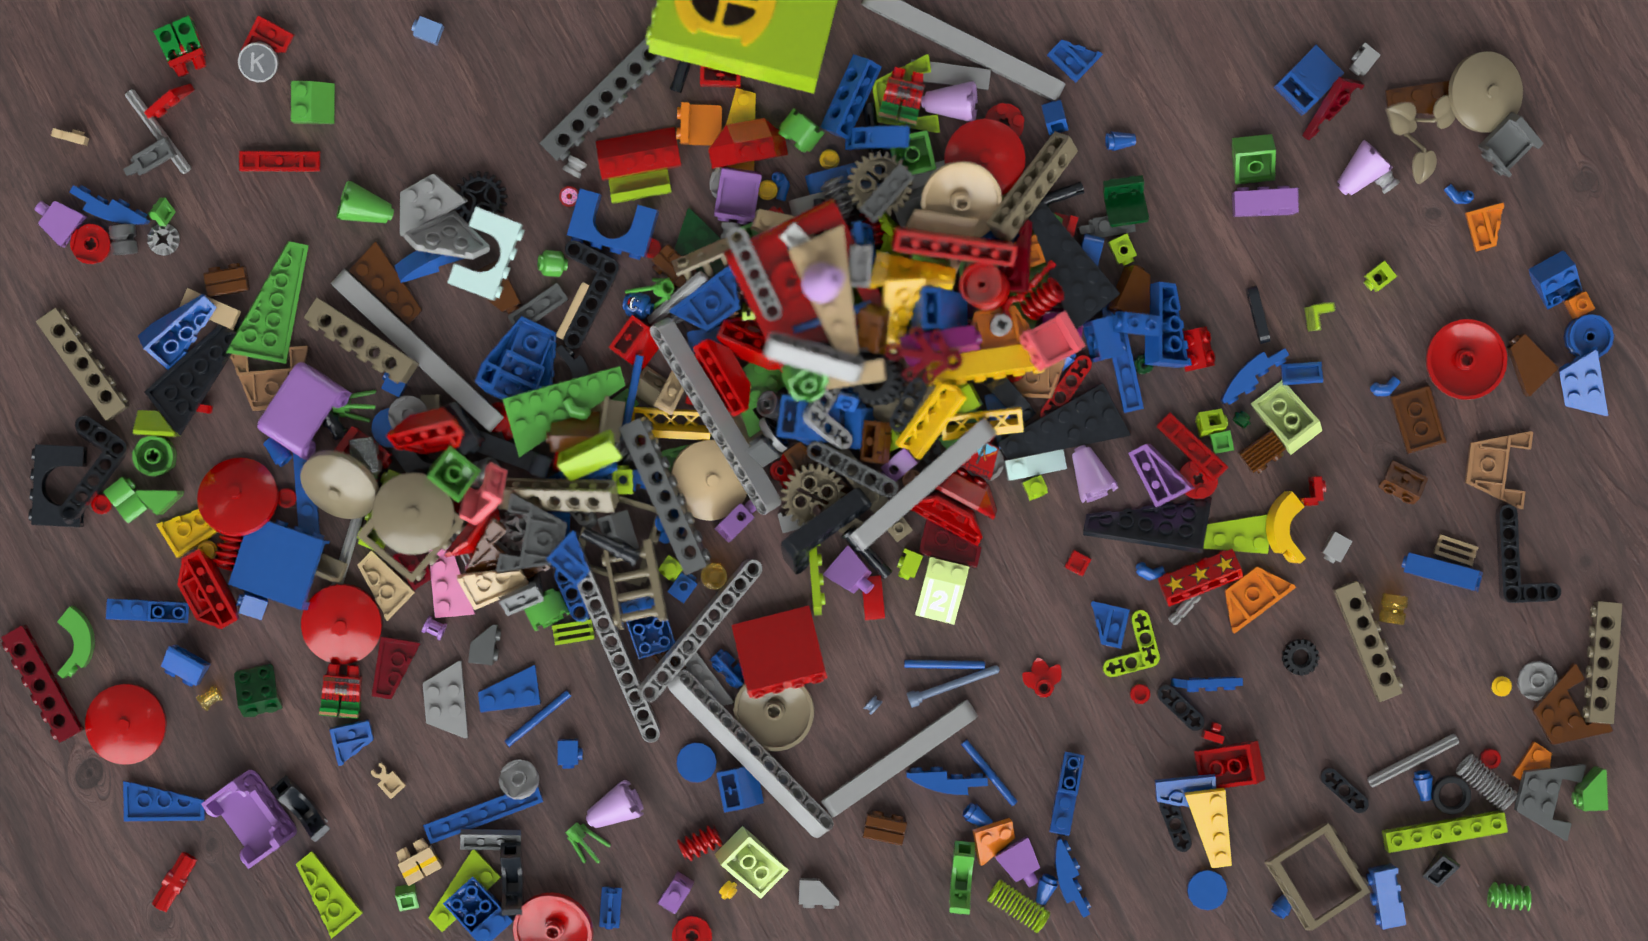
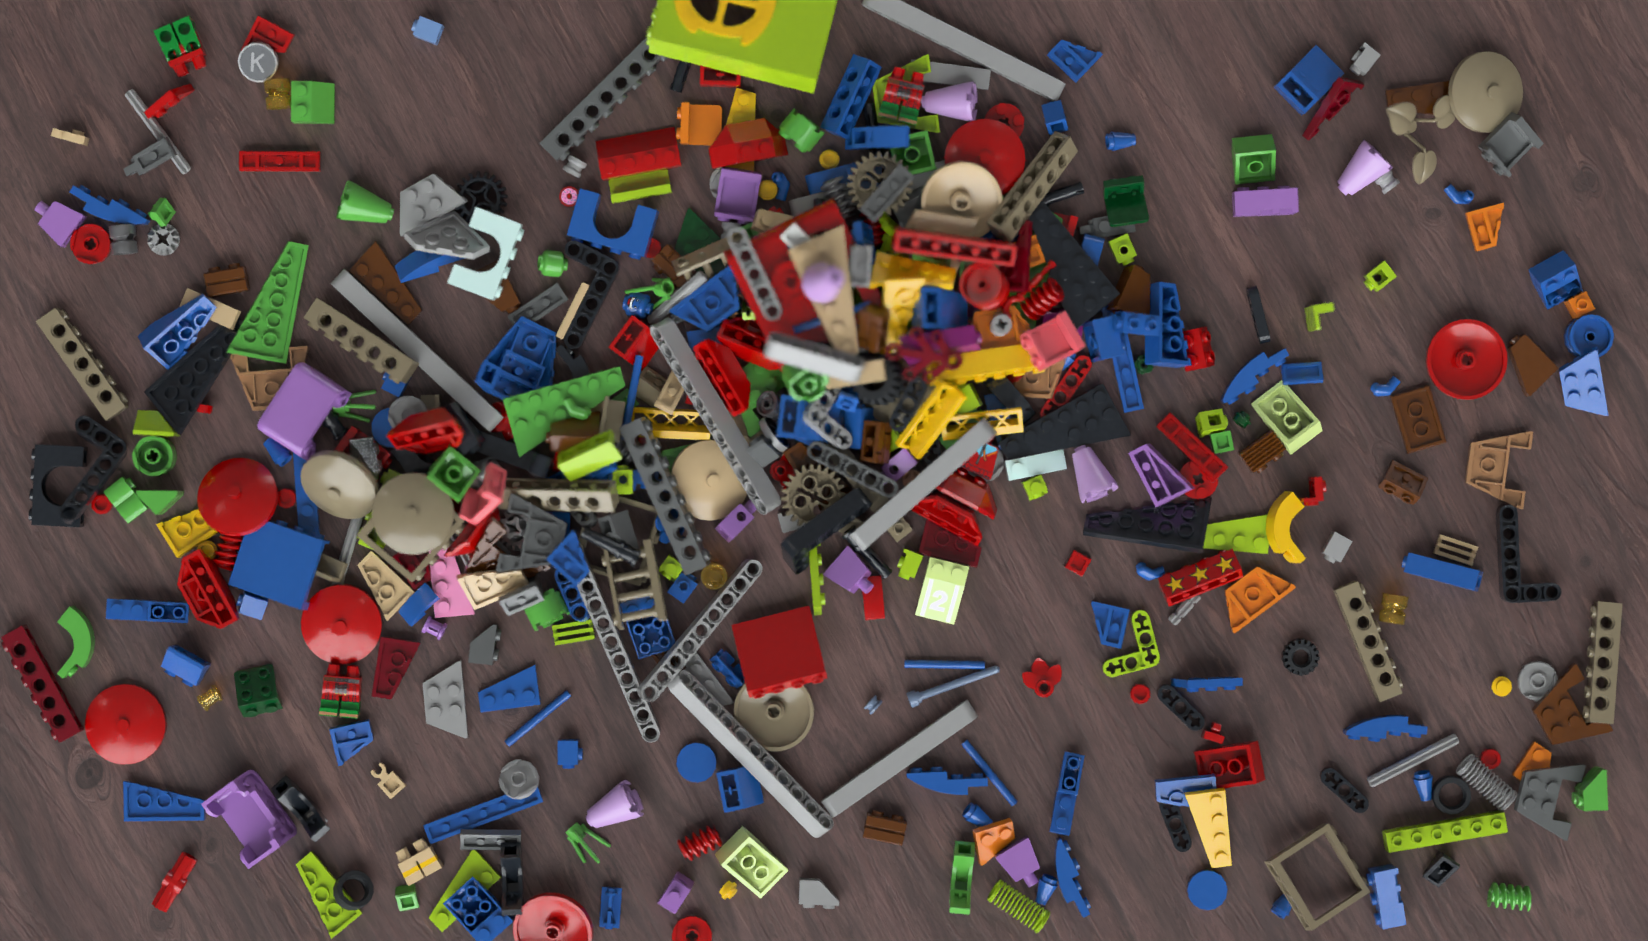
none -> clear yellow wheel [263,78,291,110]
none -> black tyre [333,870,374,910]
none -> blue slope [398,582,440,627]
none -> blue slope [1343,715,1428,742]

